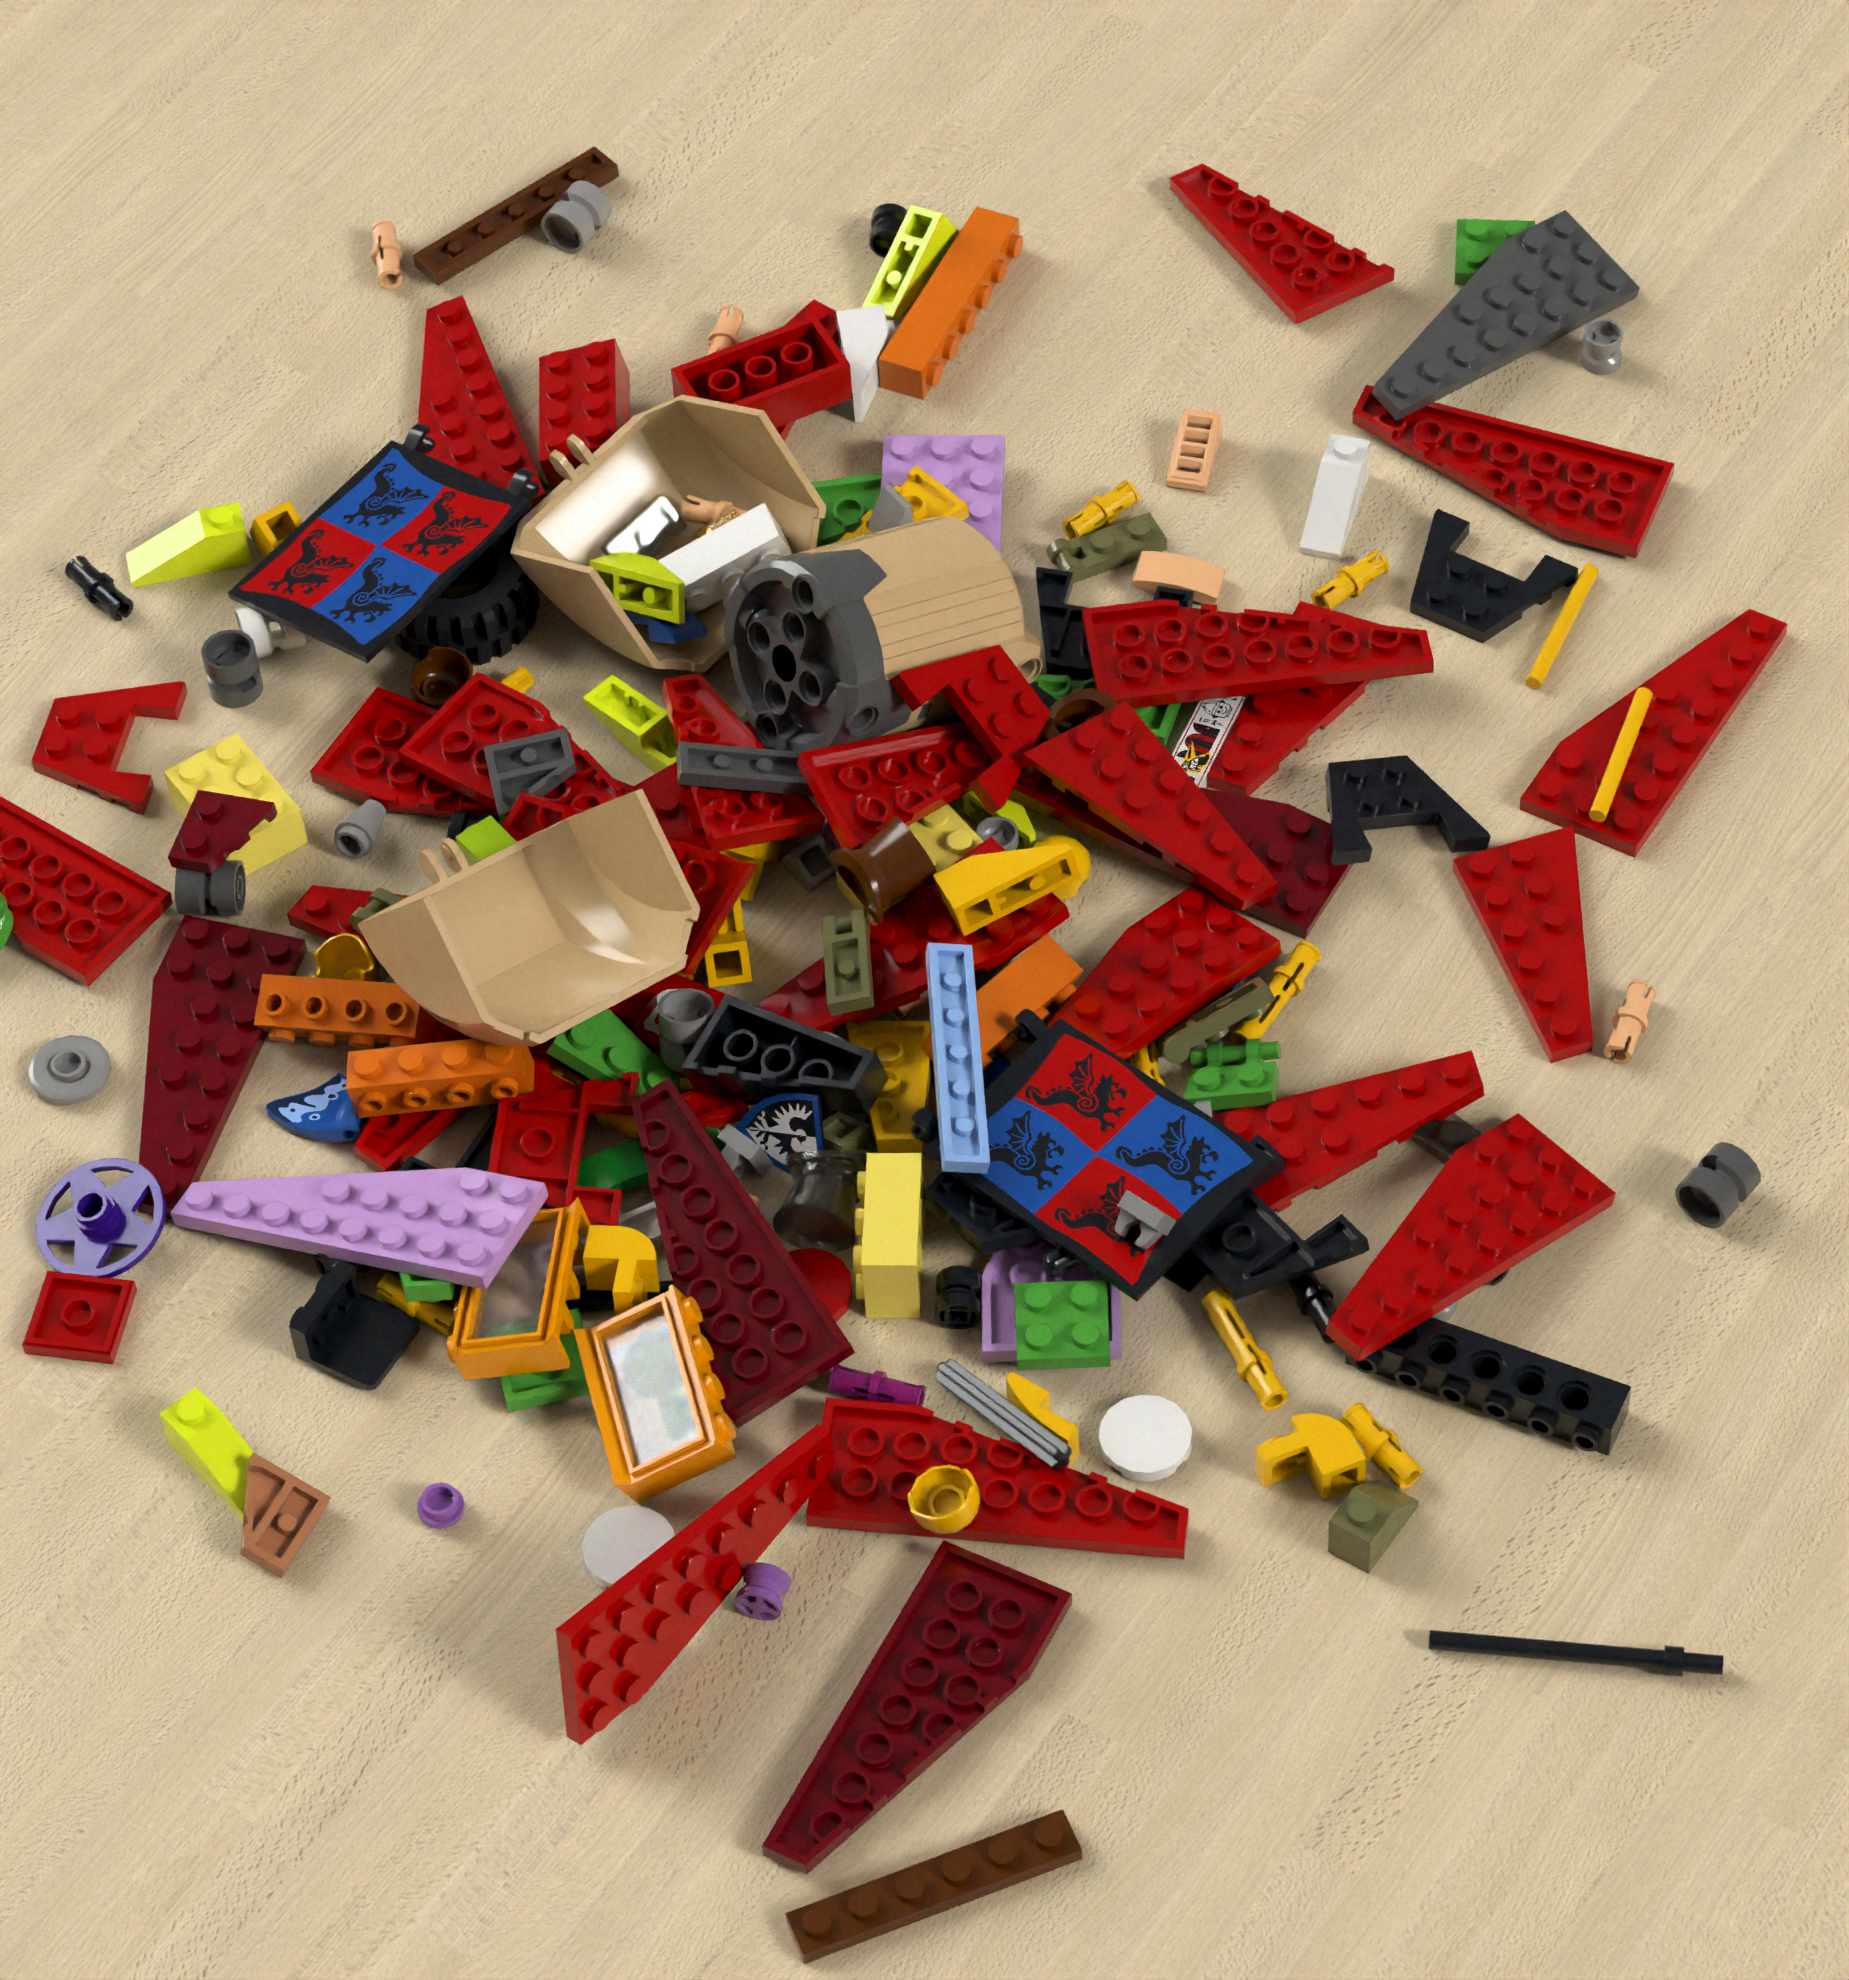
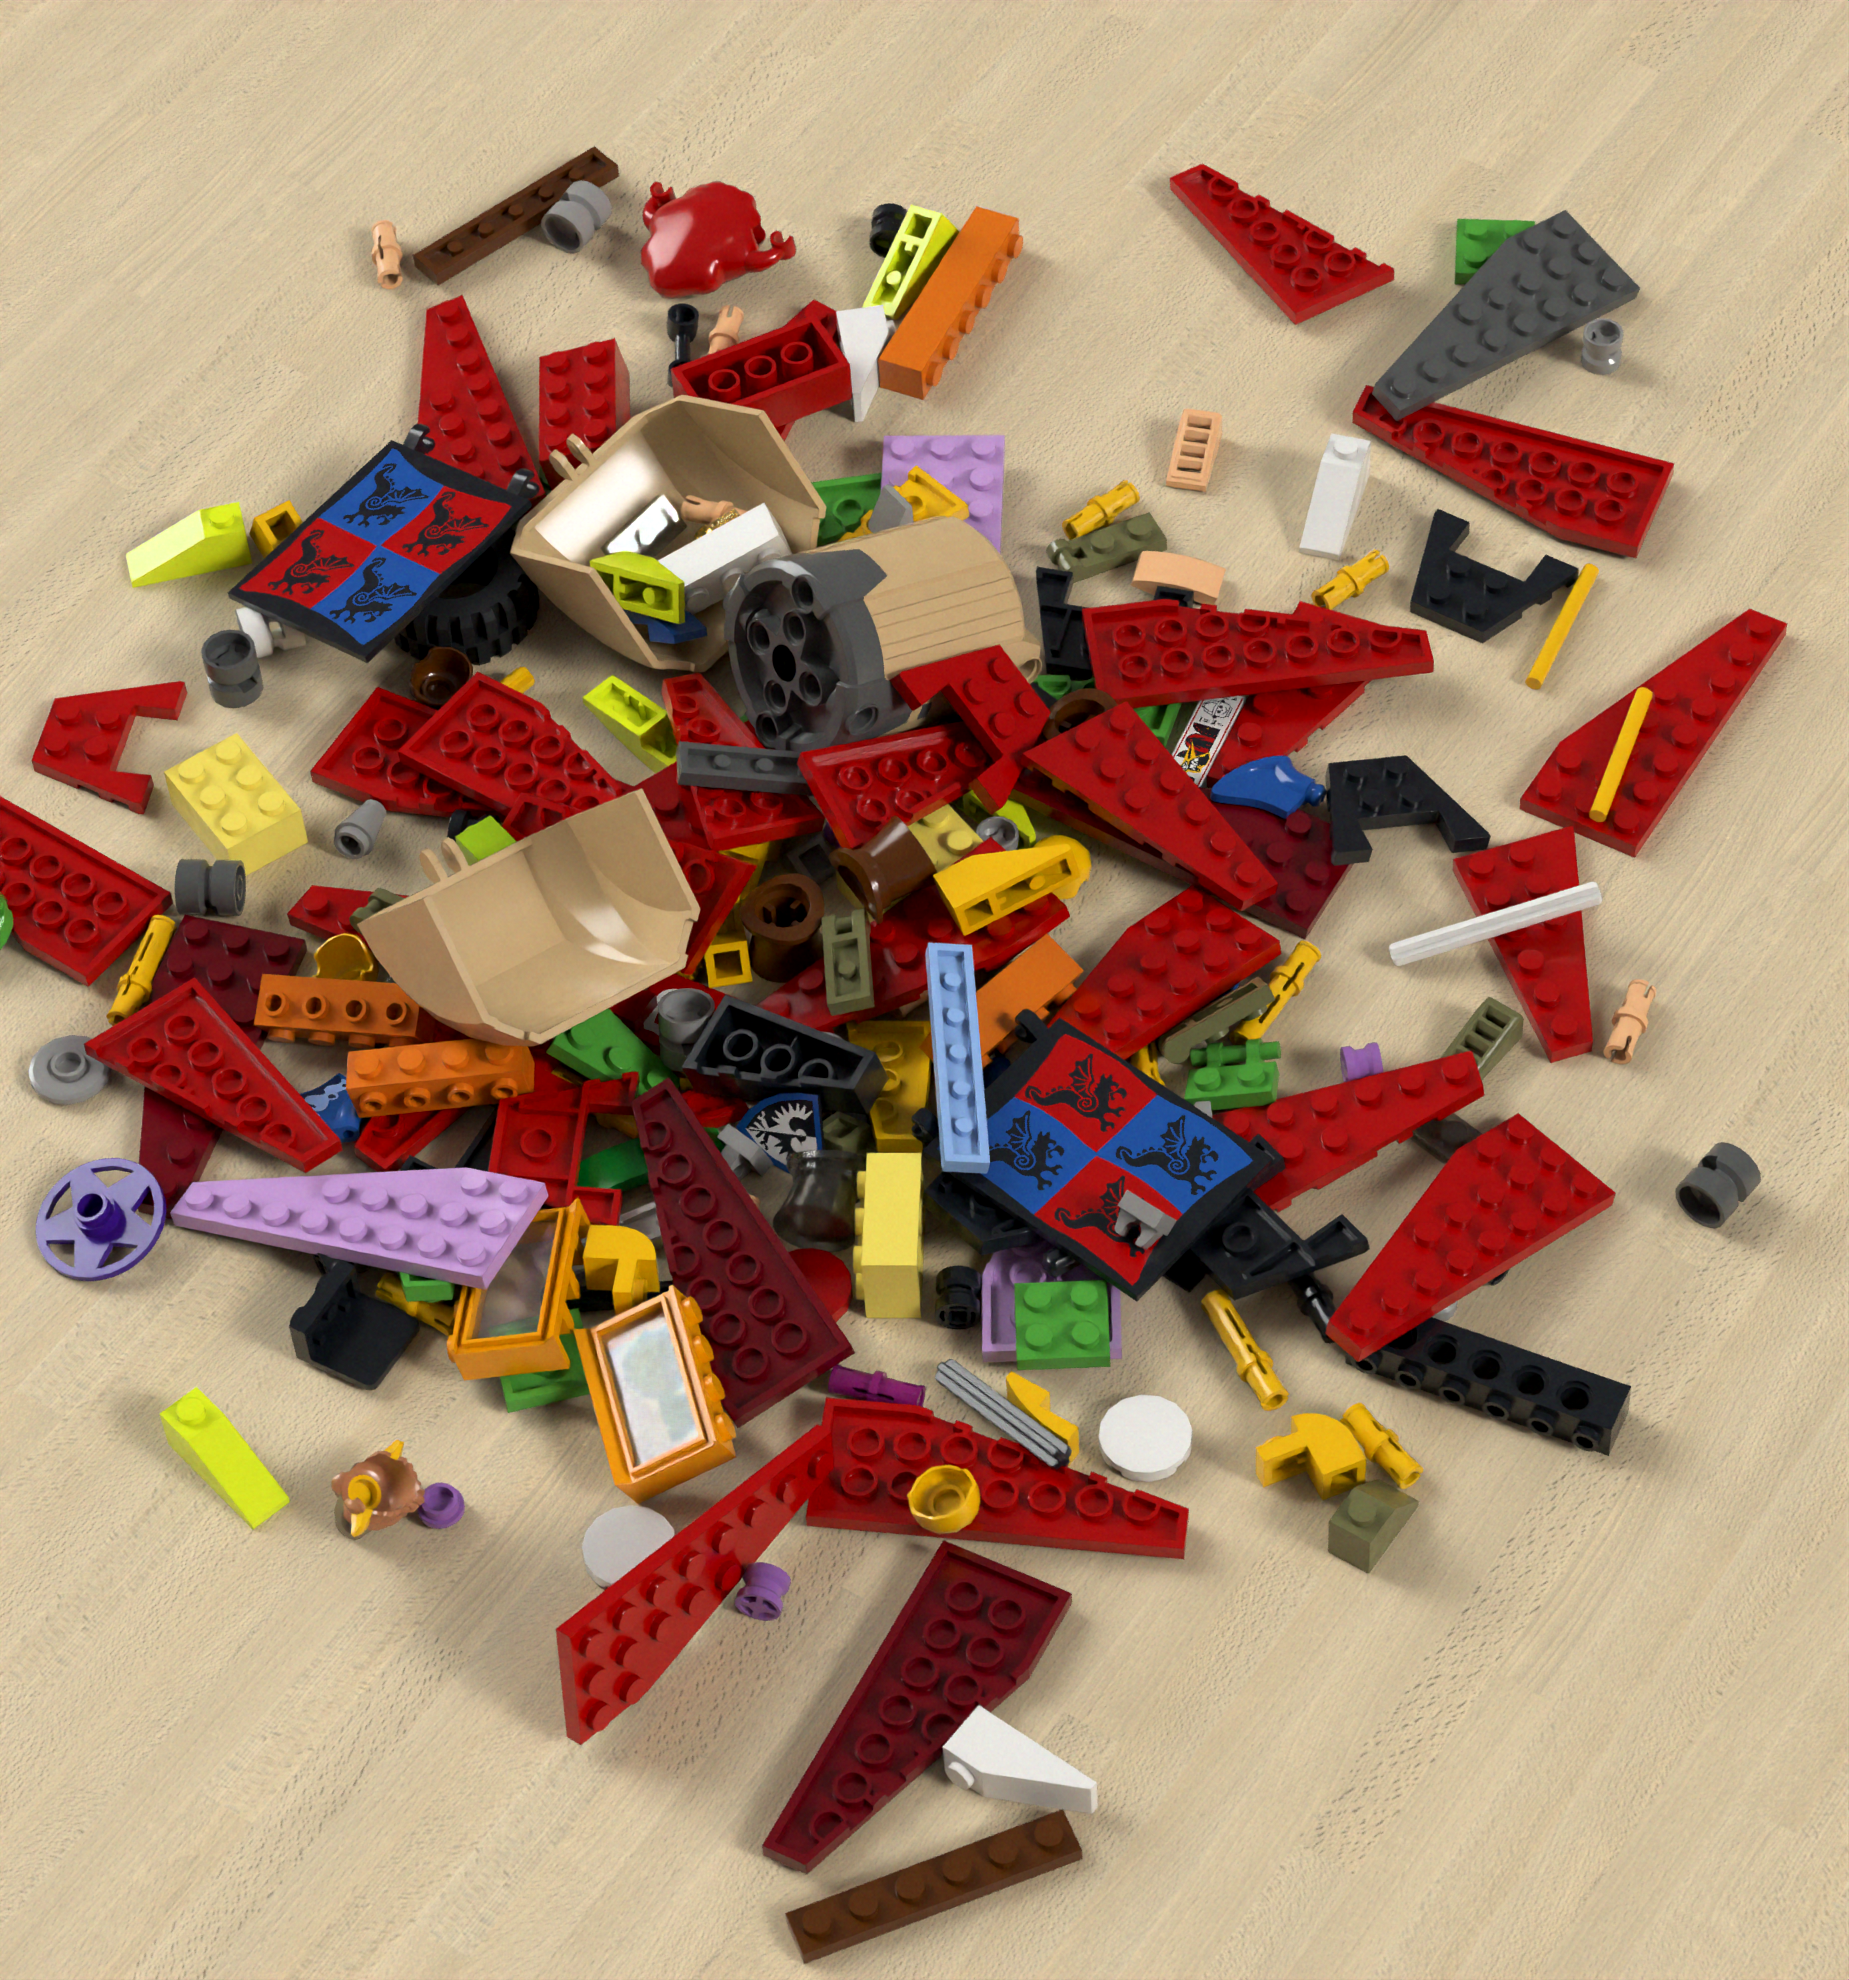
red tile [22,1271,137,1364] -> none
black pin [65,556,133,621] -> none
dark red wing [168,790,278,874] -> none
nougat wing [240,1452,331,1578] -> none
dark grey wing [483,728,577,824] -> none
black bar [1429,1630,1724,1676] -> none
none -> red wing [84,977,343,1173]
none -> yellow pin [106,915,177,1026]
none -> nougat hair [331,1440,425,1540]
none -> red piece [641,181,796,298]
none -> black bar [667,303,699,388]
none -> reddish brown hat [739,873,825,983]
none -> white slope [943,1706,1098,1814]
none -> blue arm [1210,755,1327,819]
none -> medium lavender wheel [1340,1042,1383,1082]
none -> white axle [1389,882,1602,966]
none -> olive slope [1441,997,1524,1080]

